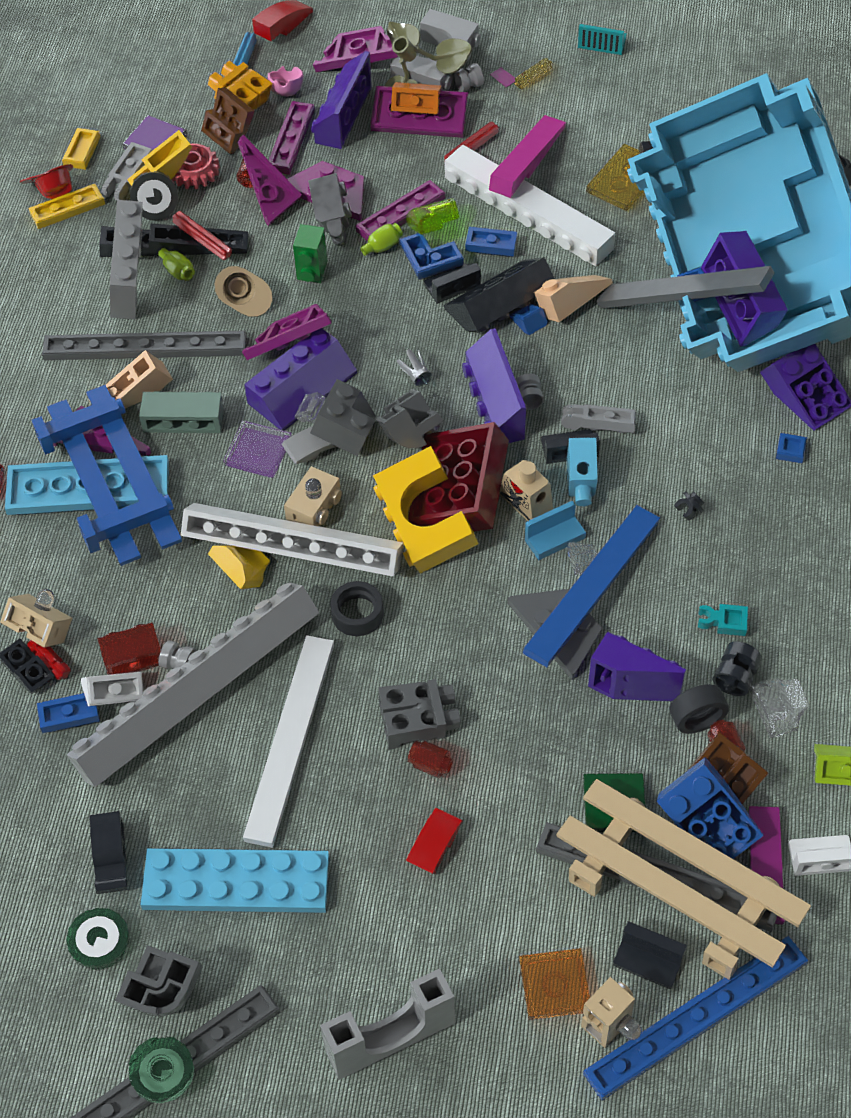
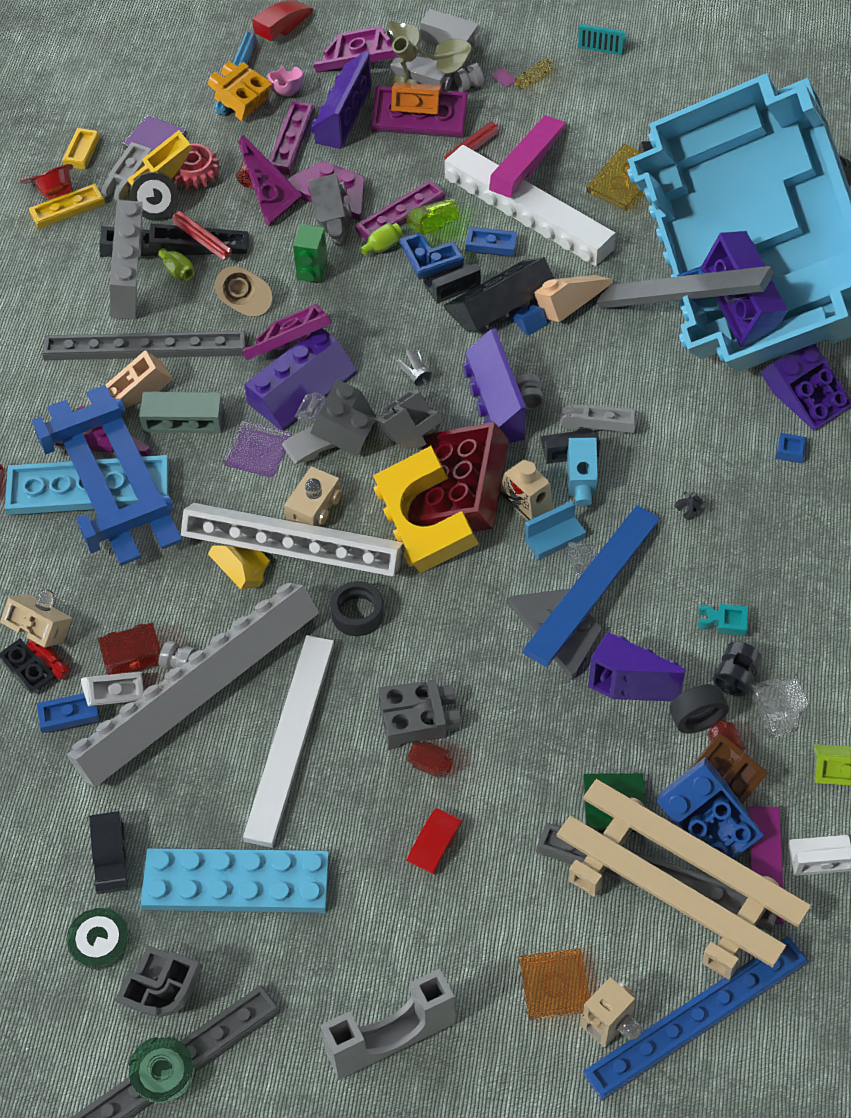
reddish brown slope [201,87,255,154] -> none
black panel [613,921,687,989] -> none

